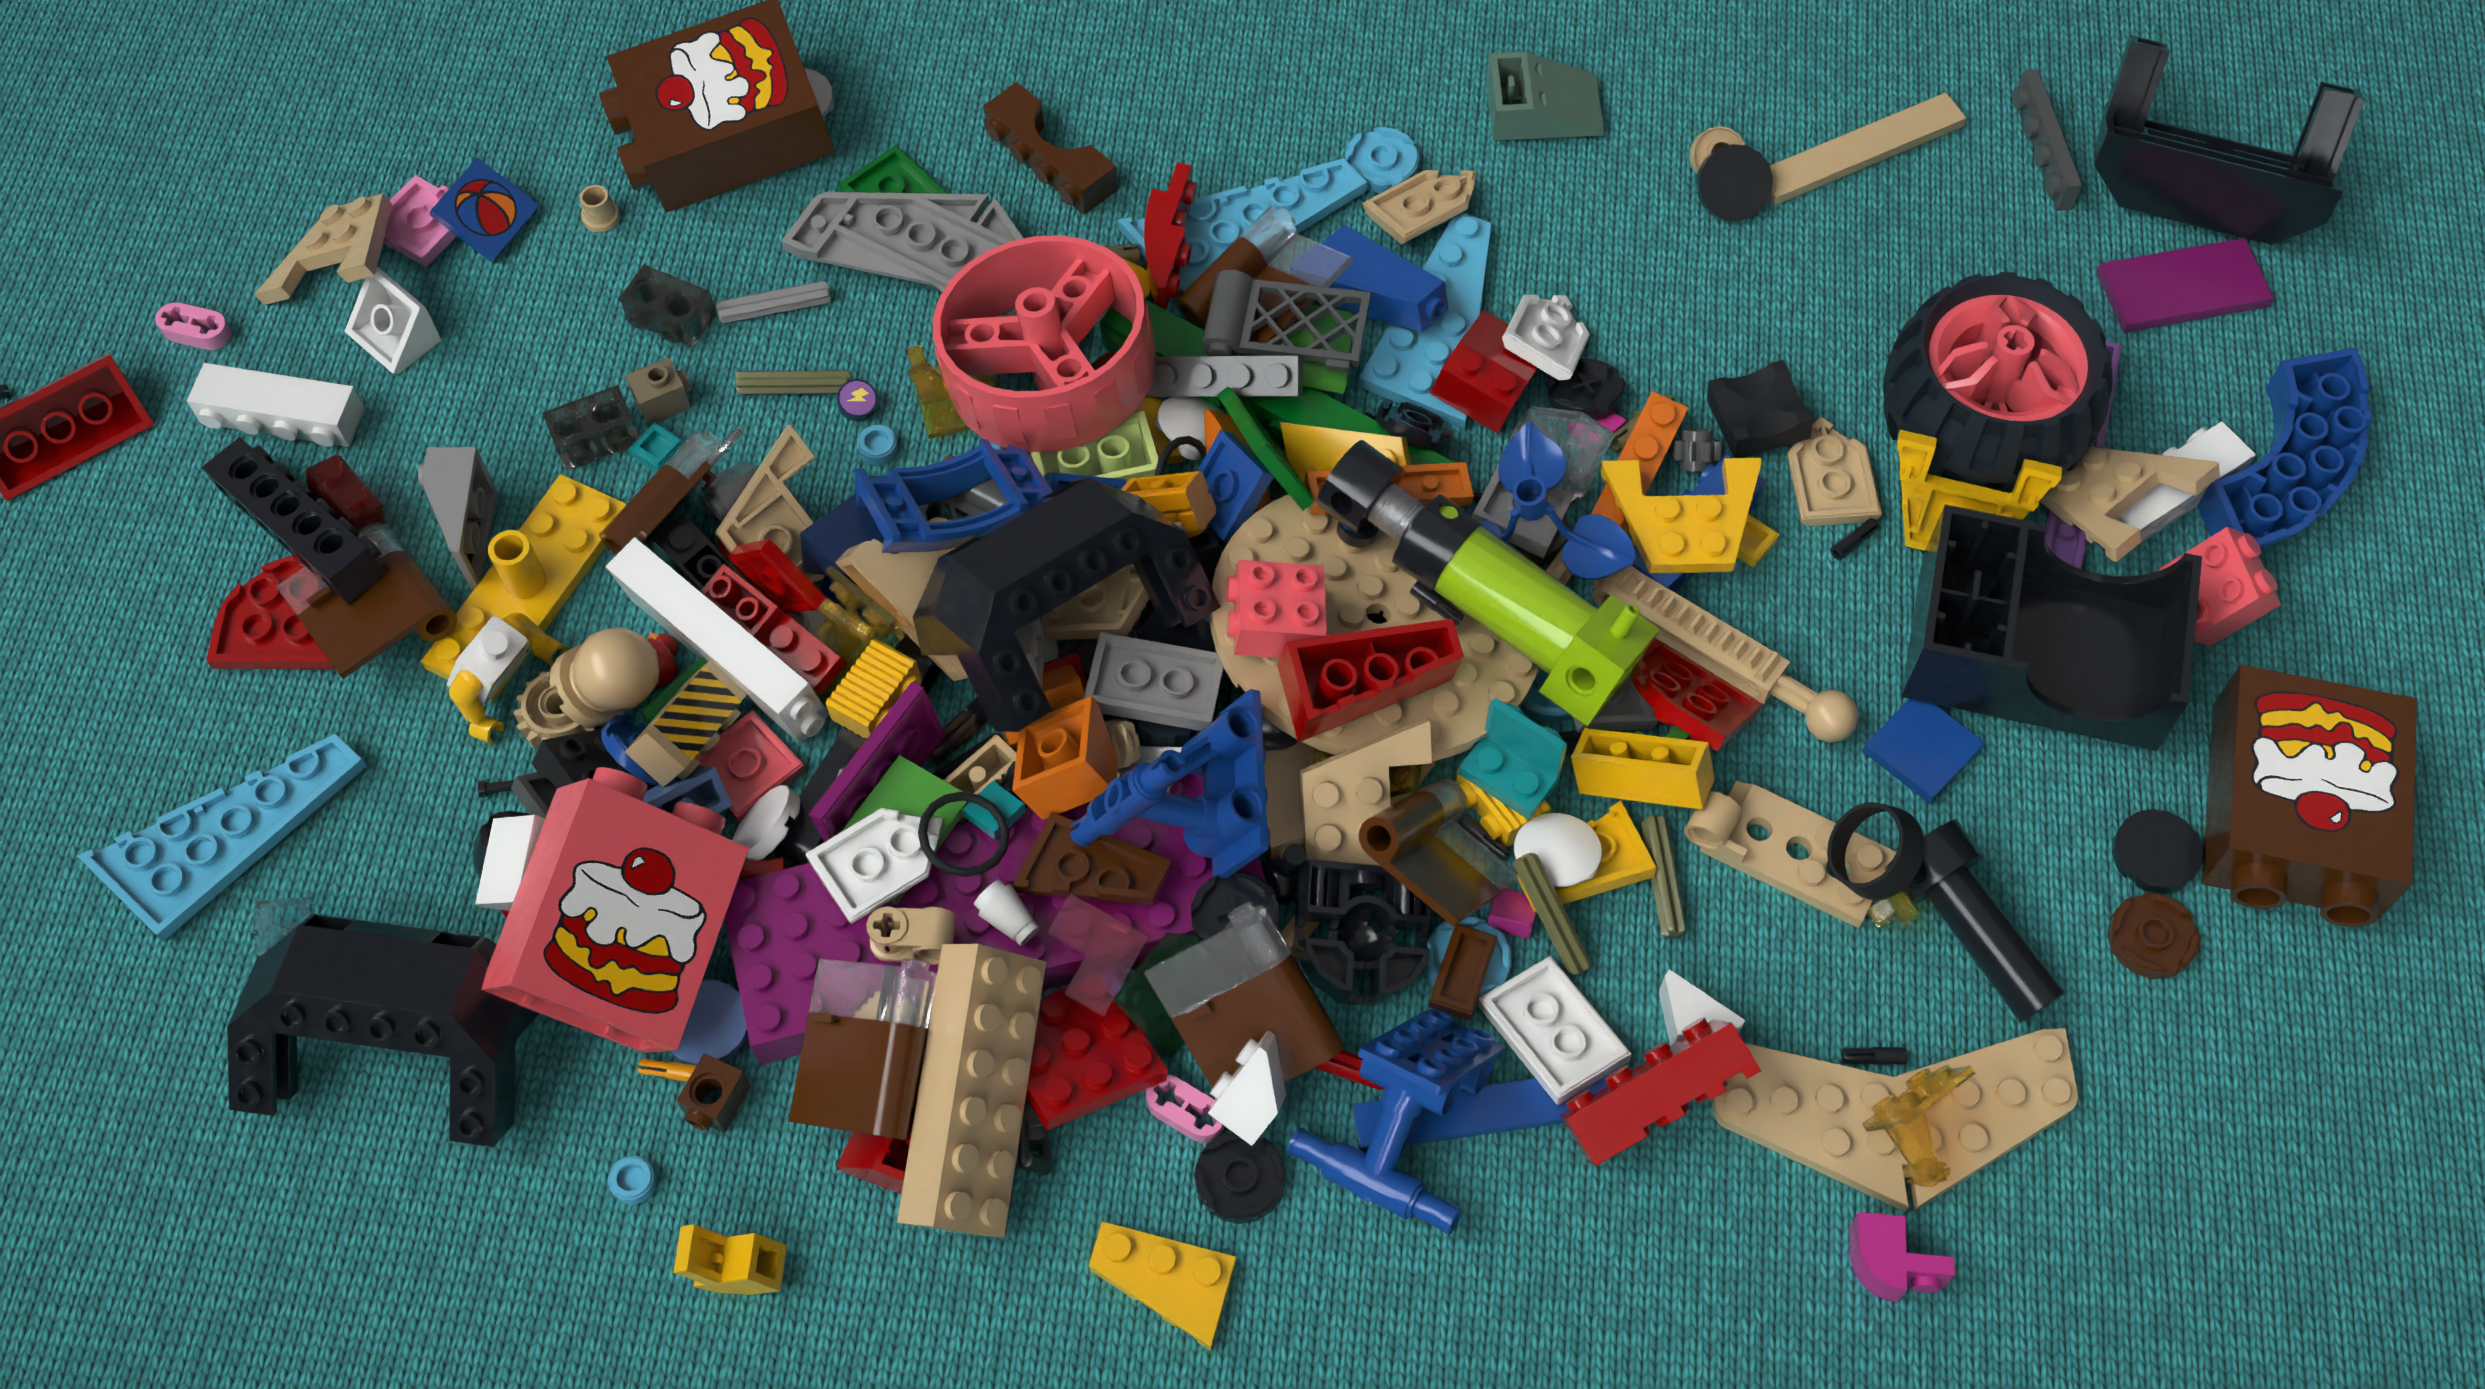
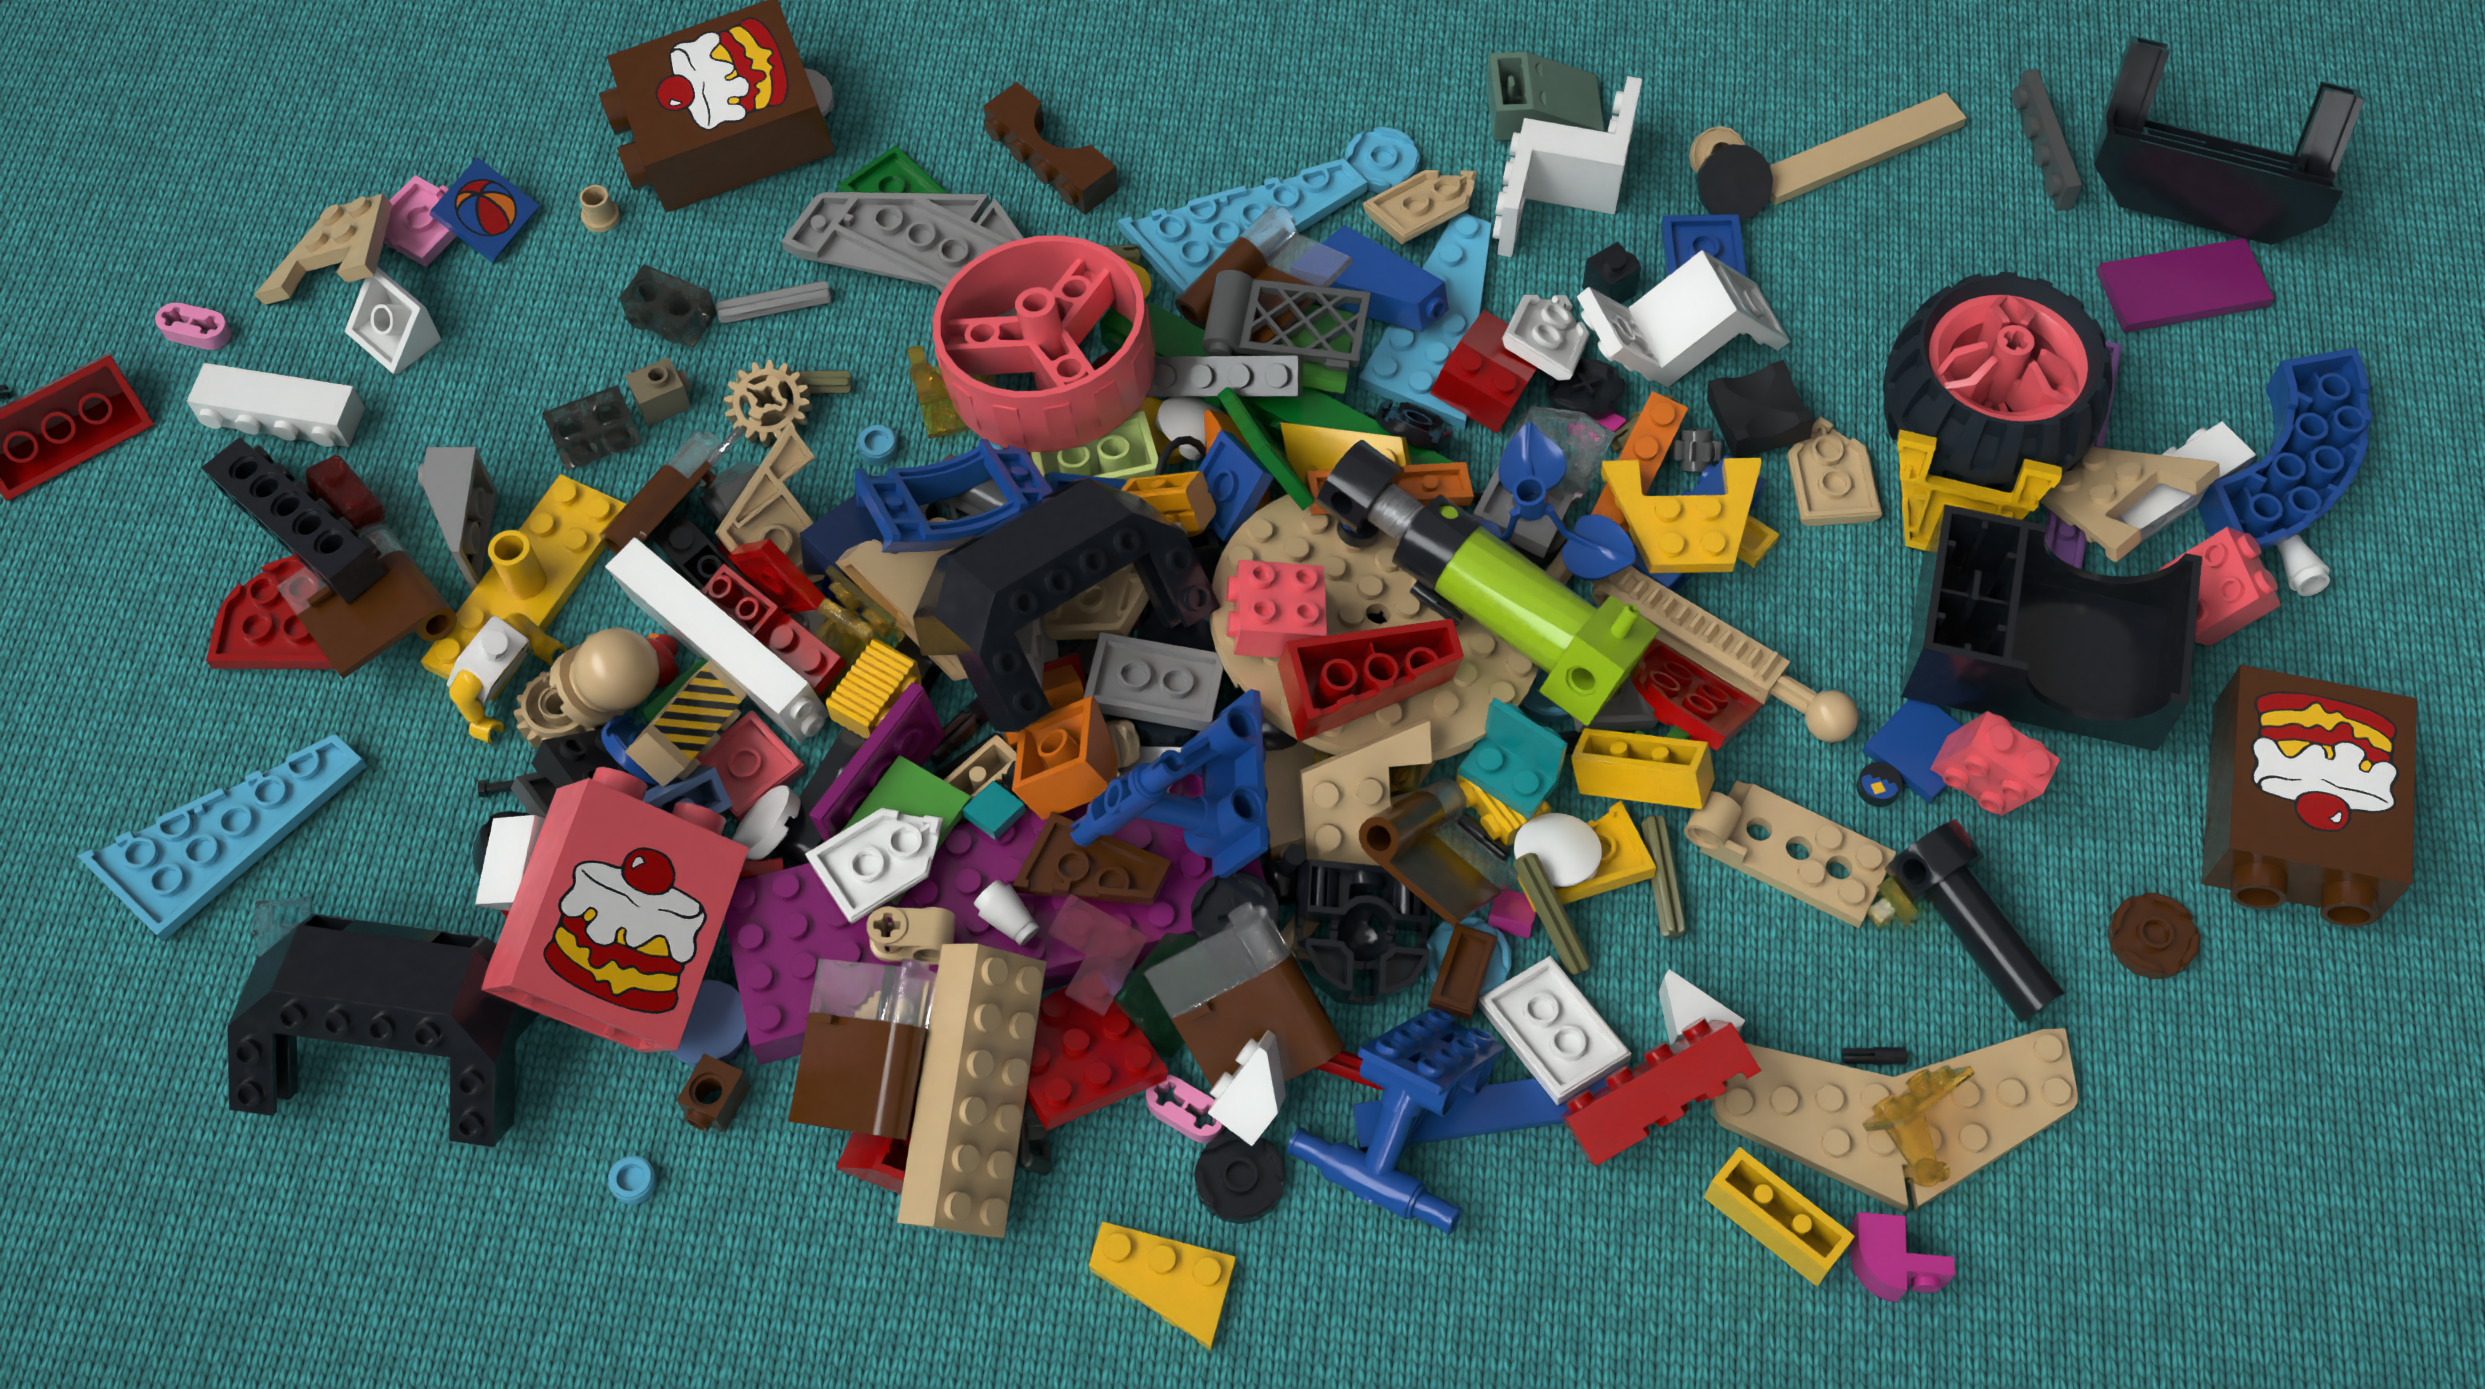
teal tile [629,422,687,472] -> none
light orange pin [638,1058,697,1082] -> none
yellow brick [673,1224,787,1295] -> none
tile [837,379,877,421] -> none
black piece [918,792,1010,877] -> none
red slope [1144,162,1198,310] -> none
black tyre [1827,802,1924,900] -> none
black pin [1830,518,1879,561] -> none
black tile [2112,809,2203,894] -> none
none -> tan gear [724,360,812,447]
none -> white bracket [1492,76,1642,257]
none -> white bracket [1577,250,1790,387]
none -> black brick [1582,242,1641,304]
none -> blue plate [1661,214,1747,277]
none -> yellow brick [1704,1147,1855,1287]
none -> tile [1856,762,1902,807]
none -> coral brick [1930,711,2060,816]
none -> white cone [2277,535,2330,596]

